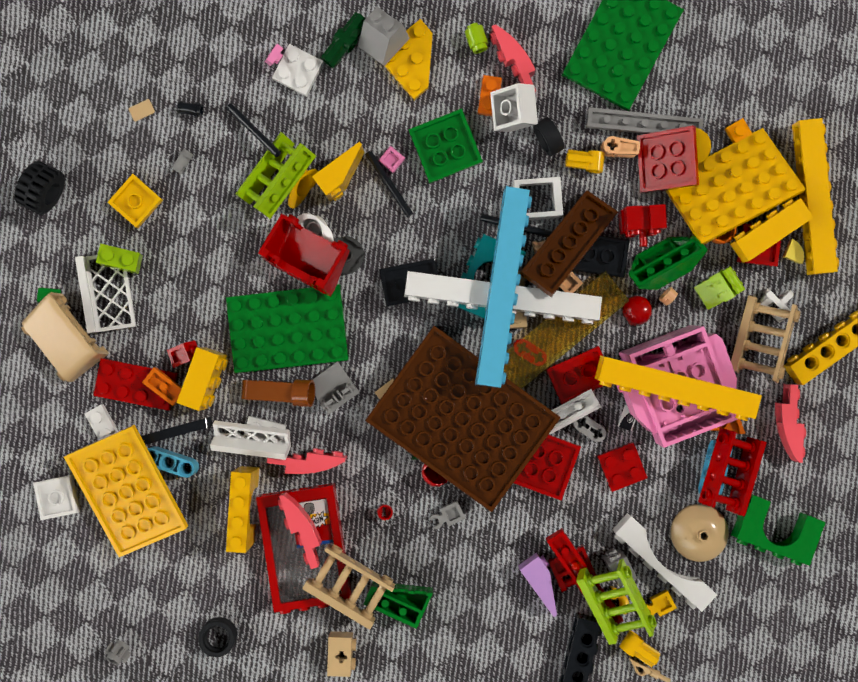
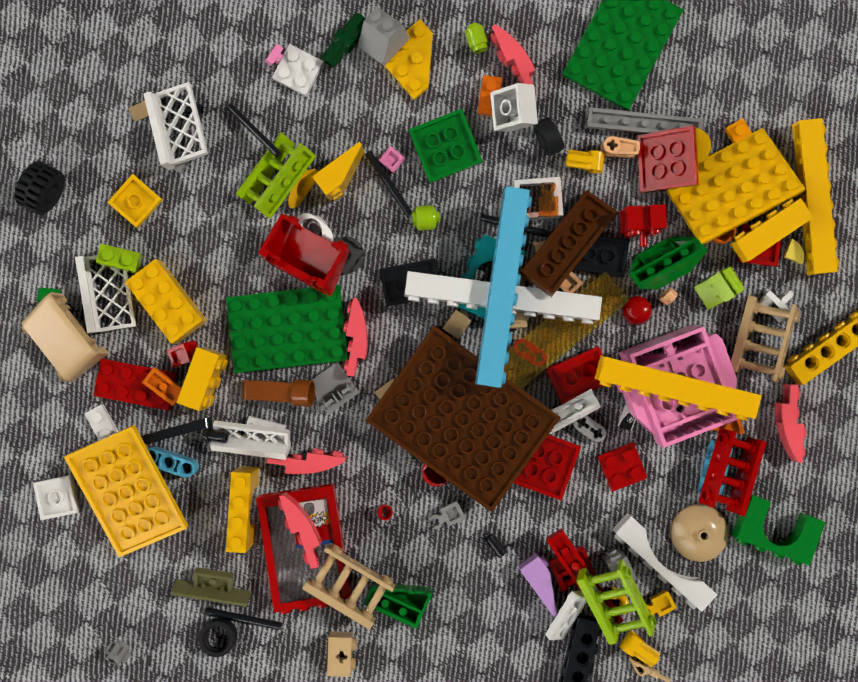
none -> yellow brick [125,259,207,344]
none -> white fence [144,82,208,170]
none -> olive bracket [171,567,252,607]
none -> black pin [202,427,229,443]
none -> black bar [206,607,282,630]
none -> coral slope [344,298,368,377]
none -> lime head [412,205,440,231]
none -> tan brick [443,309,472,340]
none -> black pin [484,533,508,558]
none -> clear orange plate [538,183,558,217]
none -> white plate [545,591,587,640]

